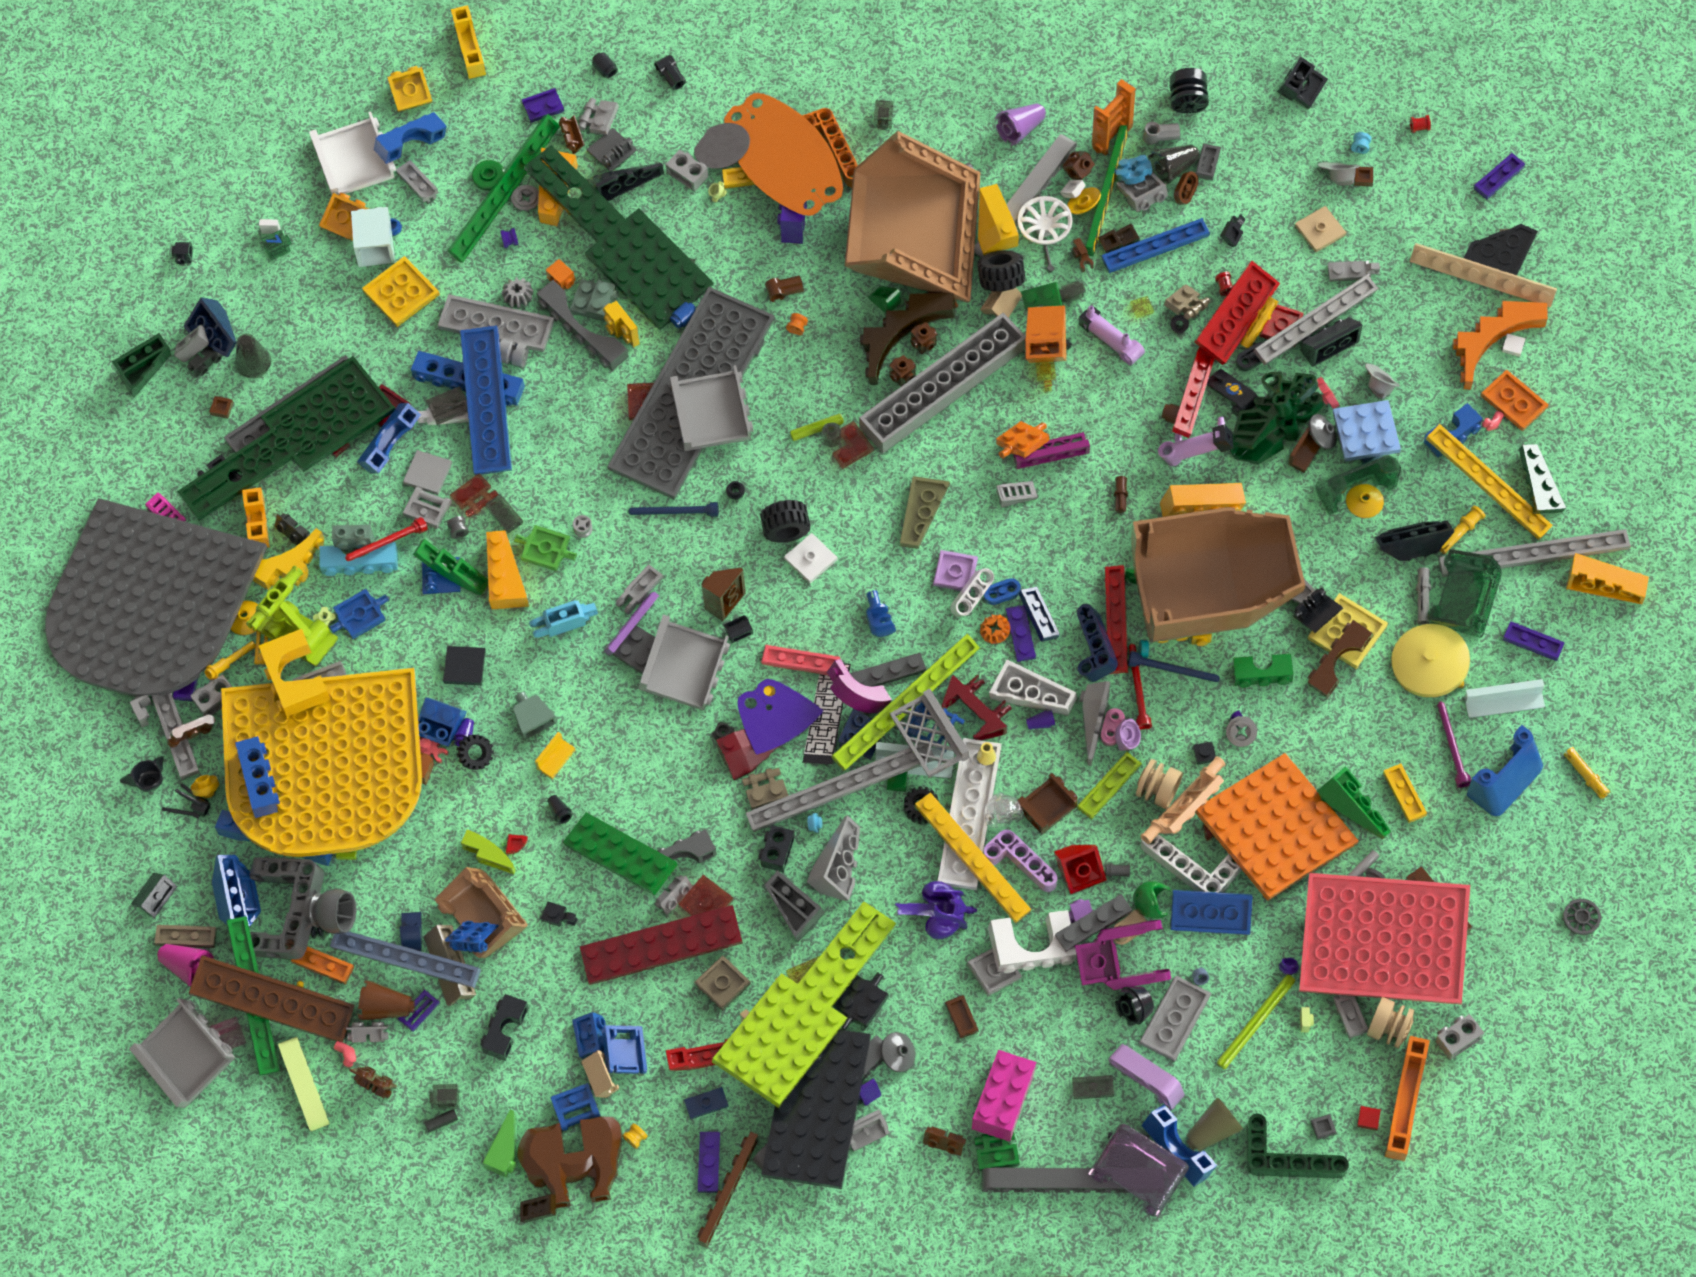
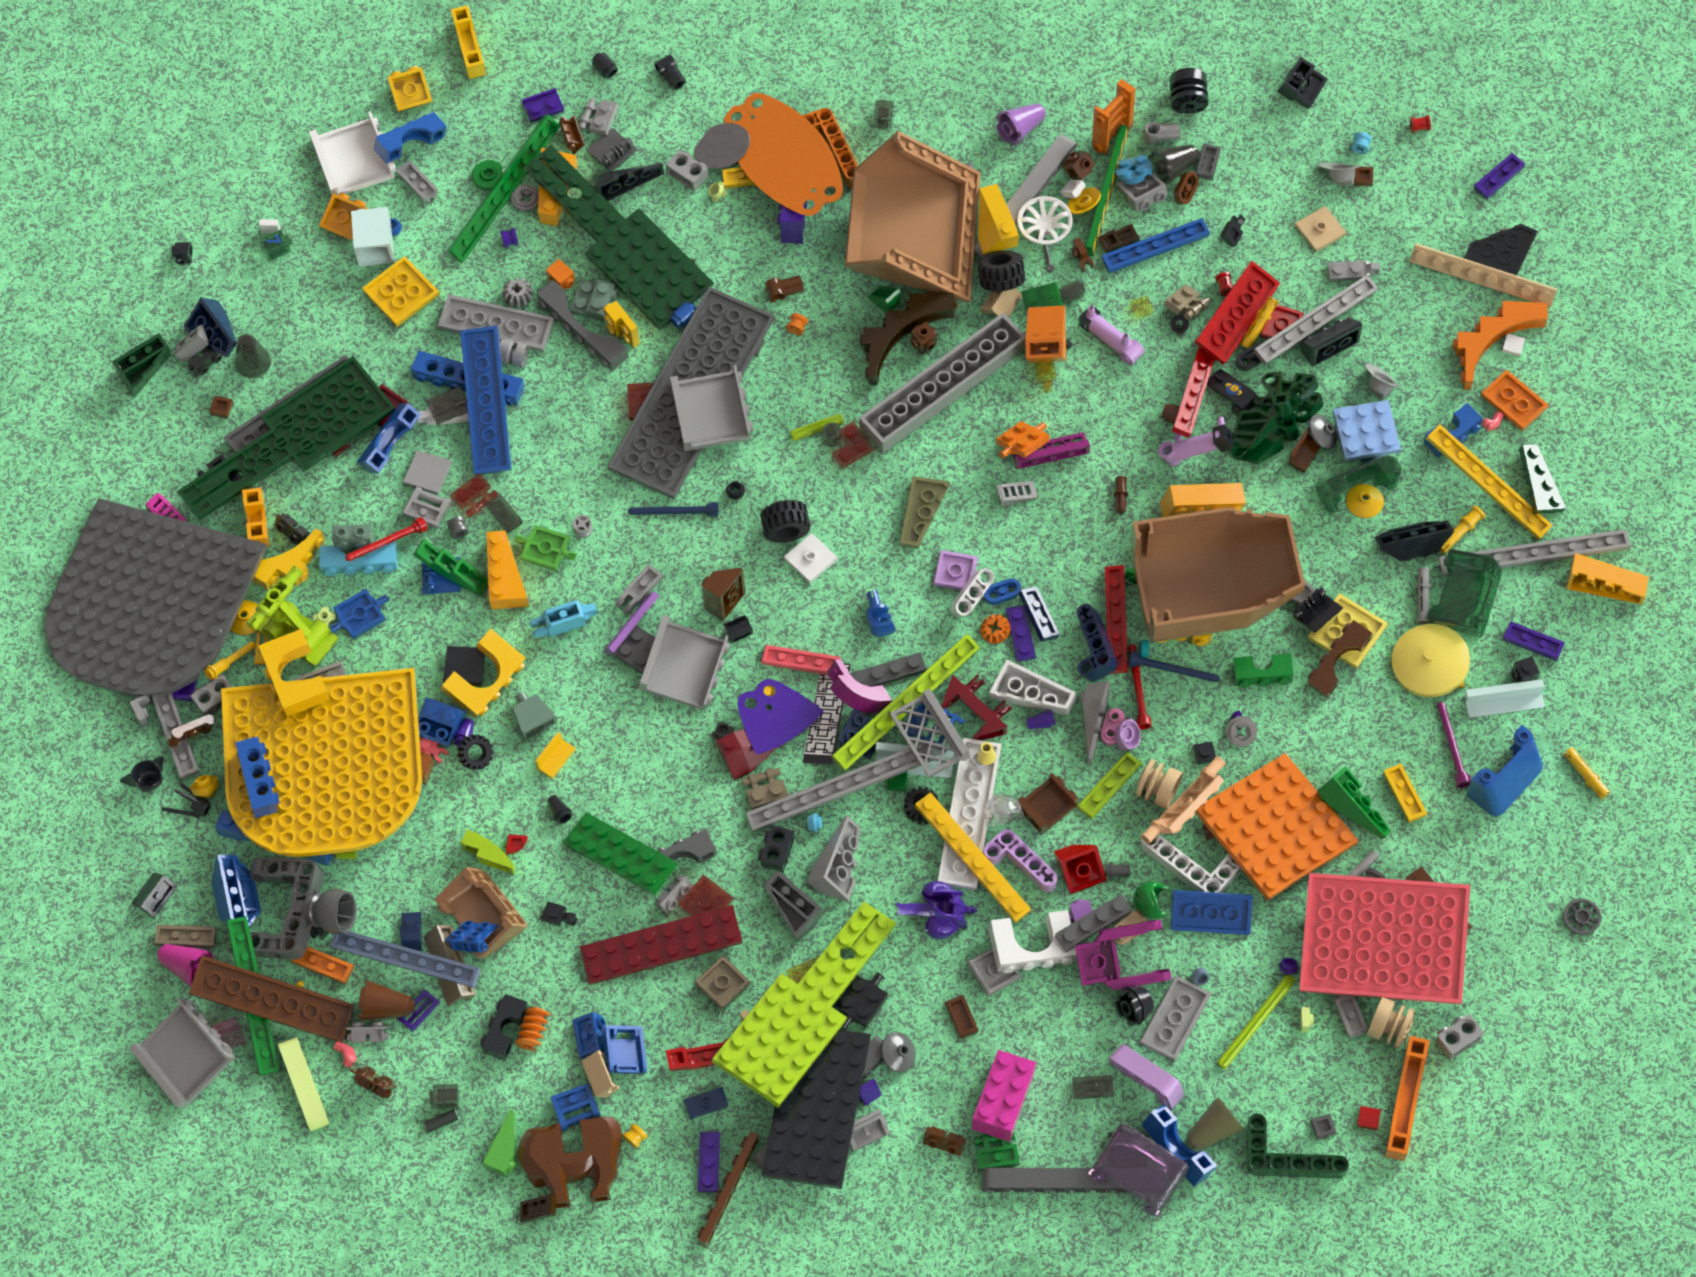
reddish brown brick [889,355,916,387] -> none
coral plate [1317,377,1340,409] -> none
none -> yellow arch [440,628,526,718]
none -> orange piece [515,1007,551,1052]
none -> black brick [1511,656,1540,683]

